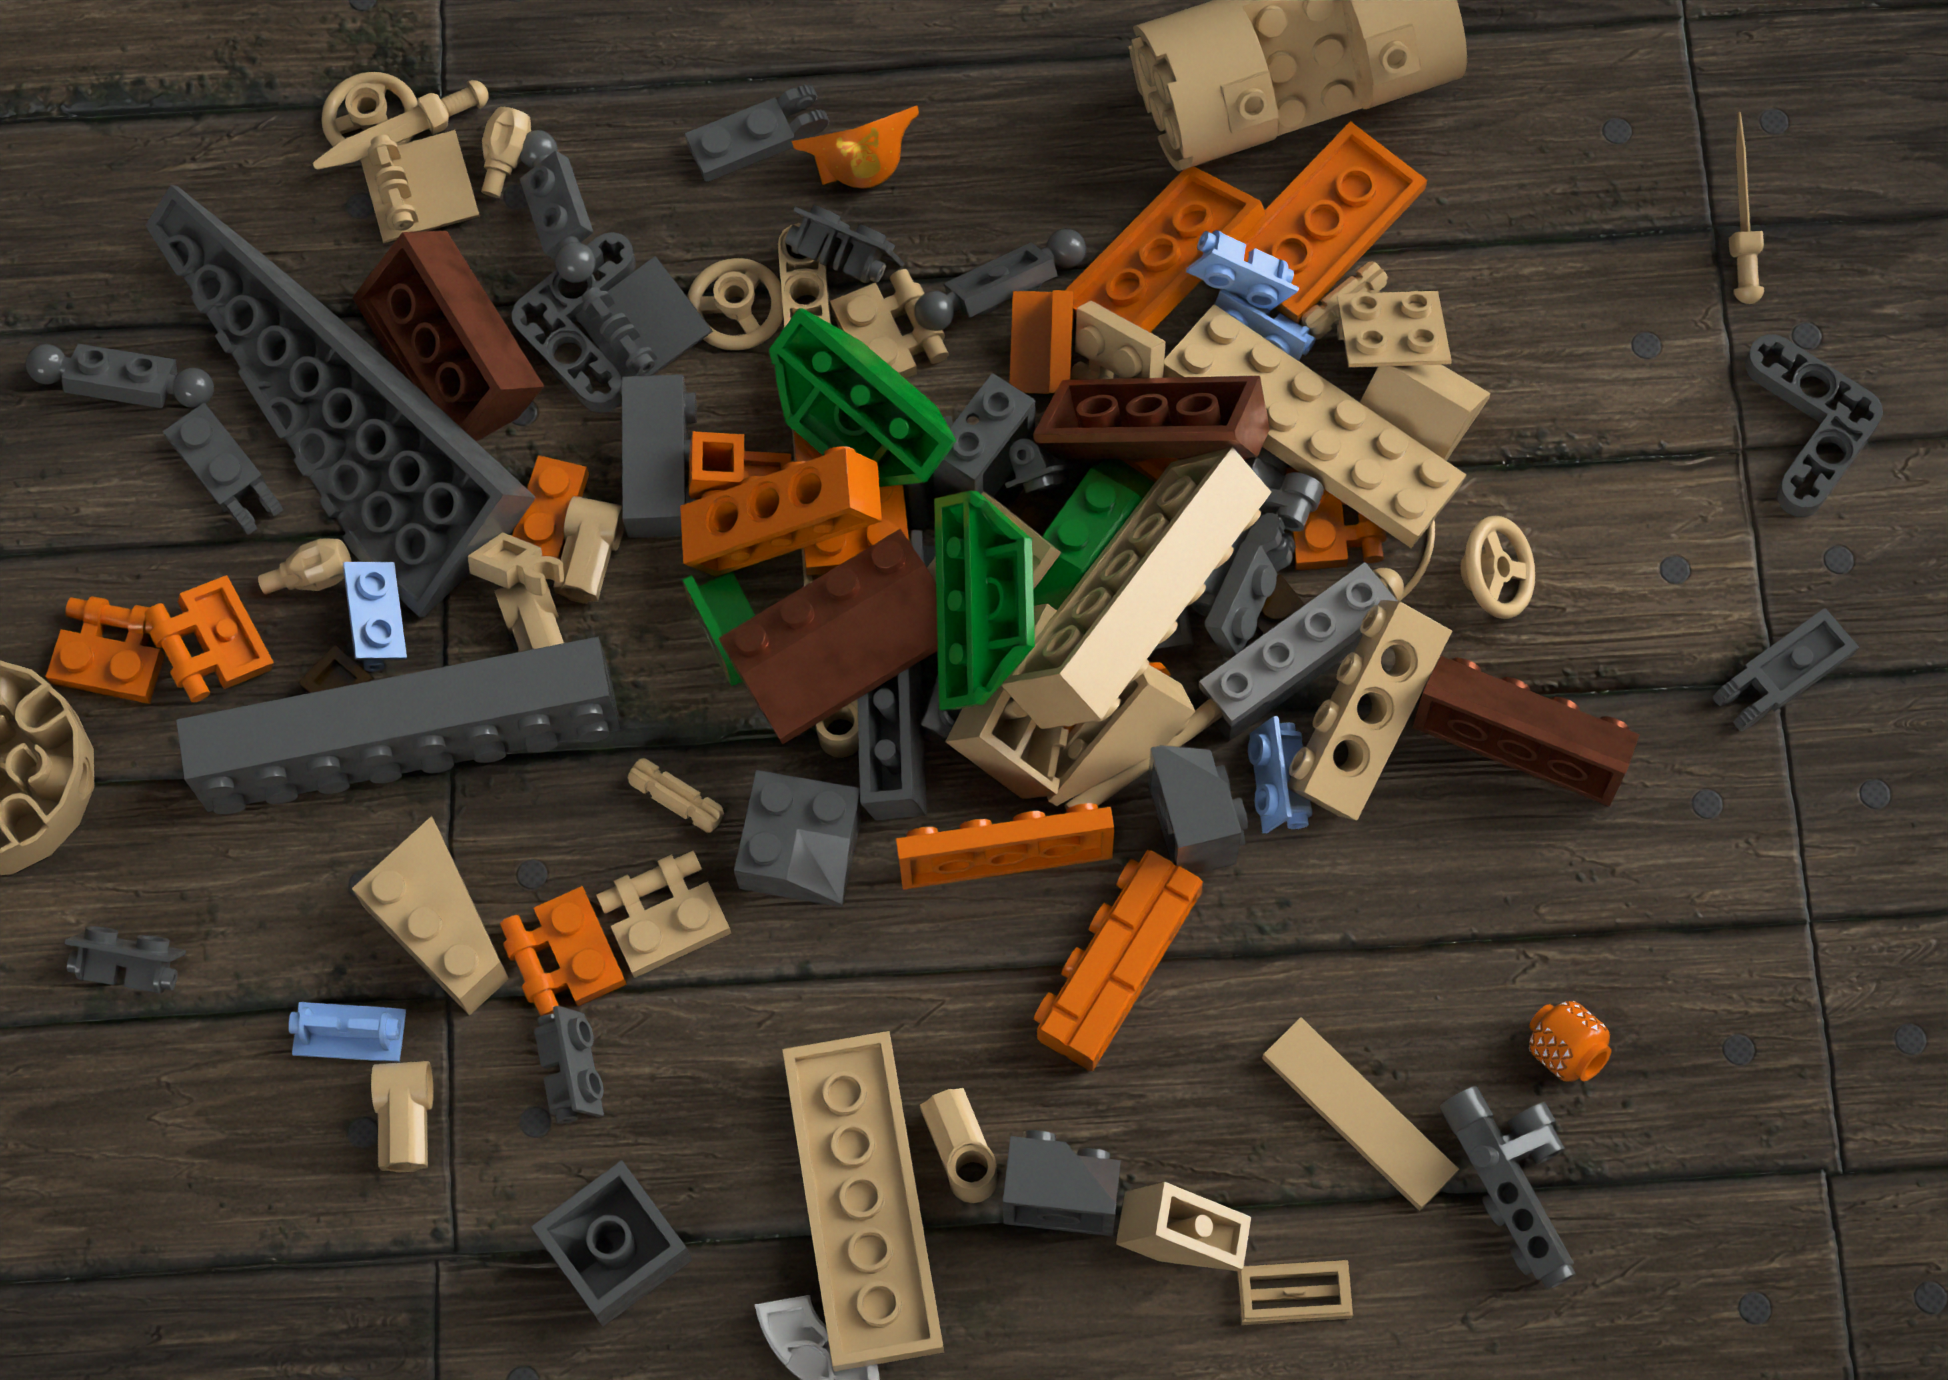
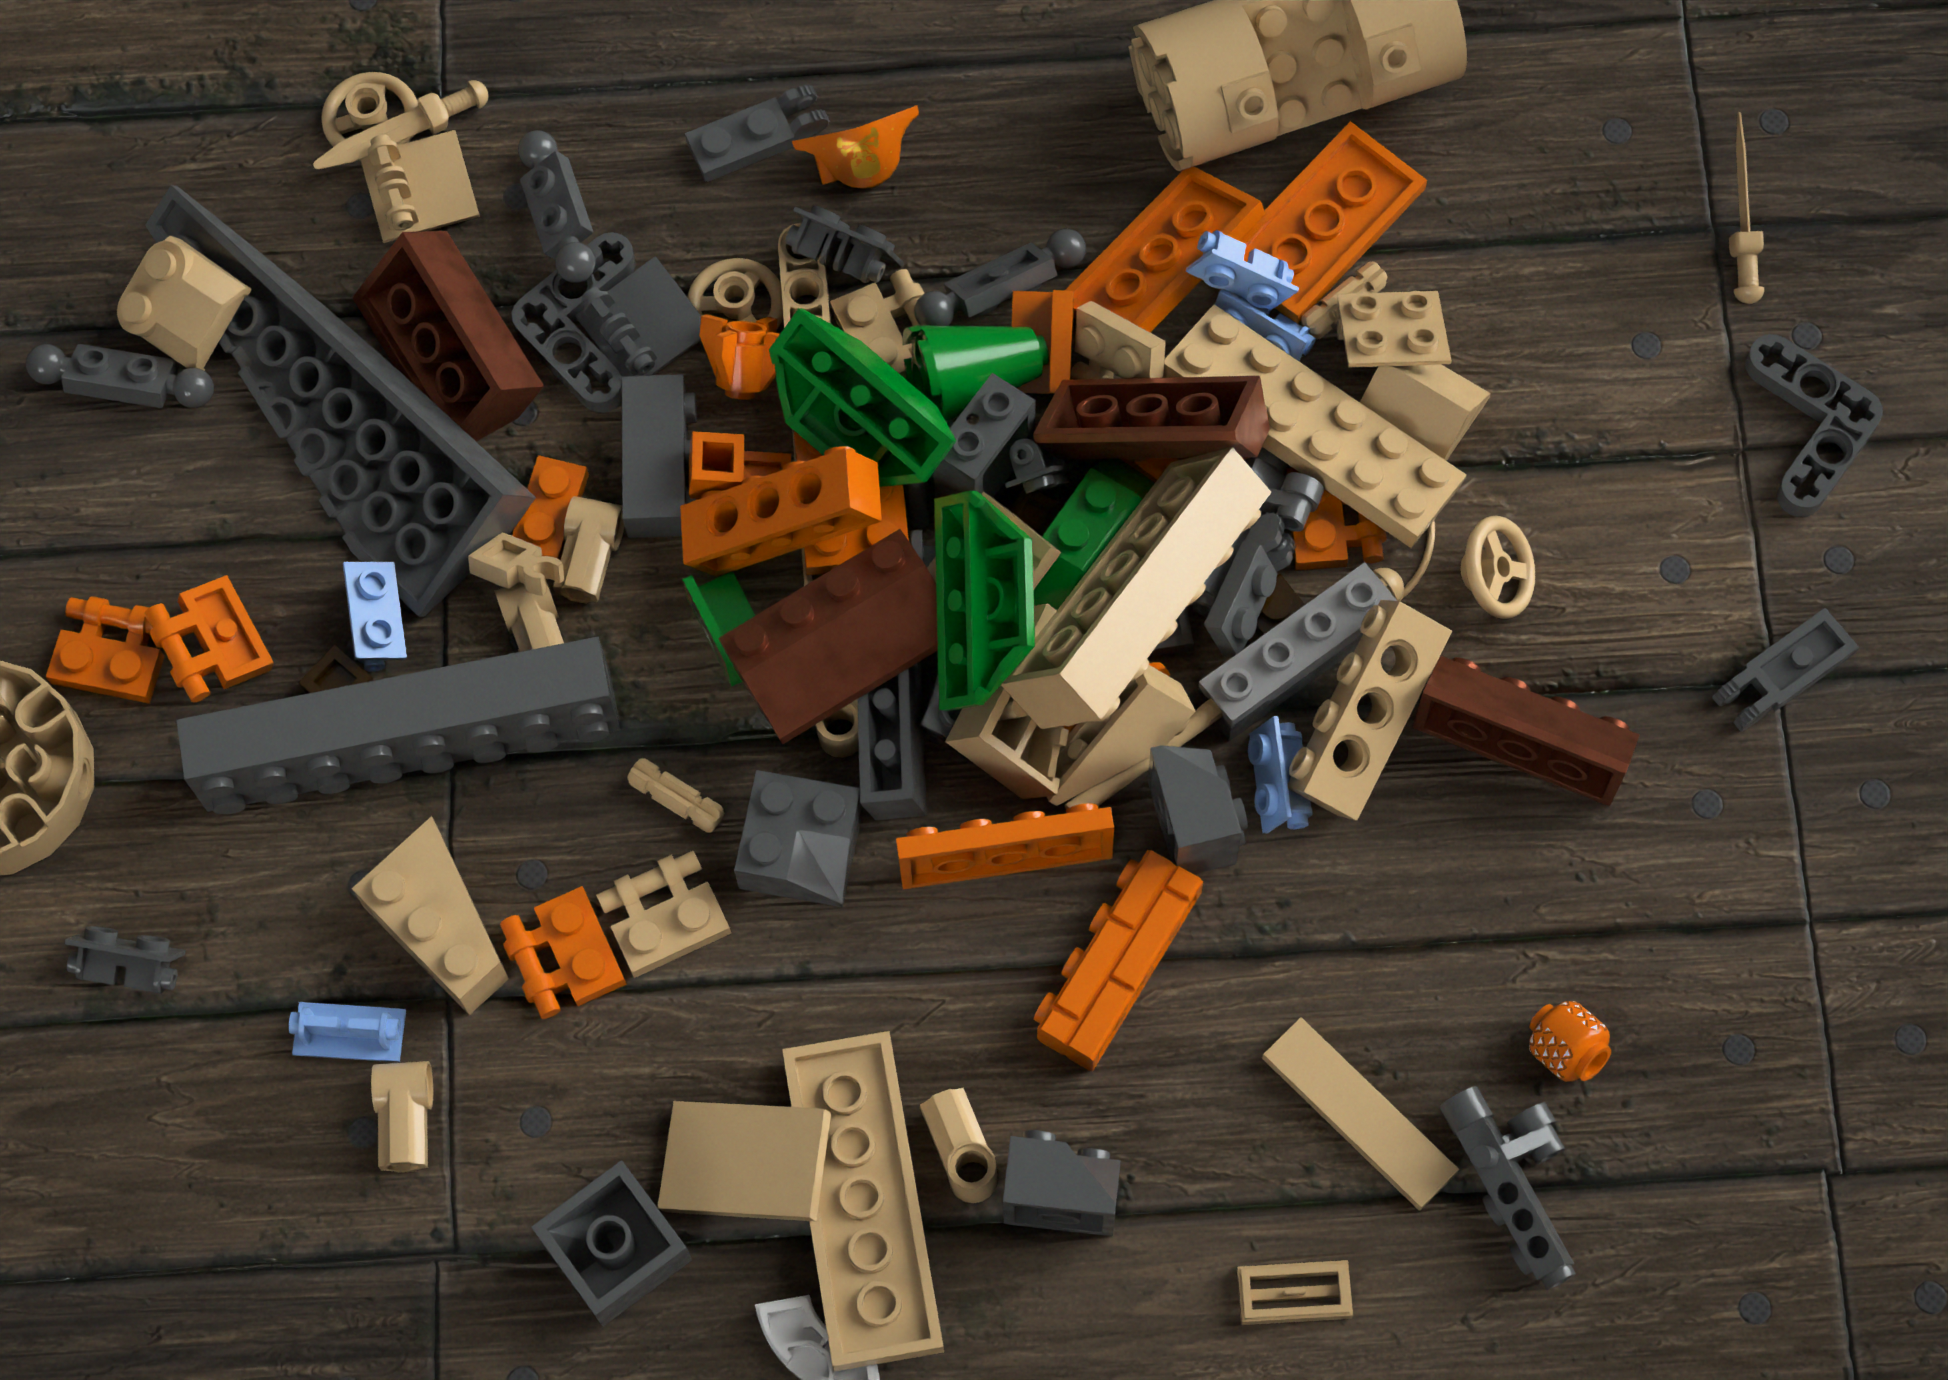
dark grey hinge [163,402,283,535] -> none
tan piece [258,539,352,595] -> none
tan piece [481,107,531,198] -> none
dark grey hinge [534,1006,604,1124] -> none
tan slope [1116,1182,1251,1271] -> none
none -> tan slope [117,236,252,371]
none -> tan tile [657,1101,831,1221]
none -> orange brick [699,314,780,400]
none -> green cone [902,325,1049,422]

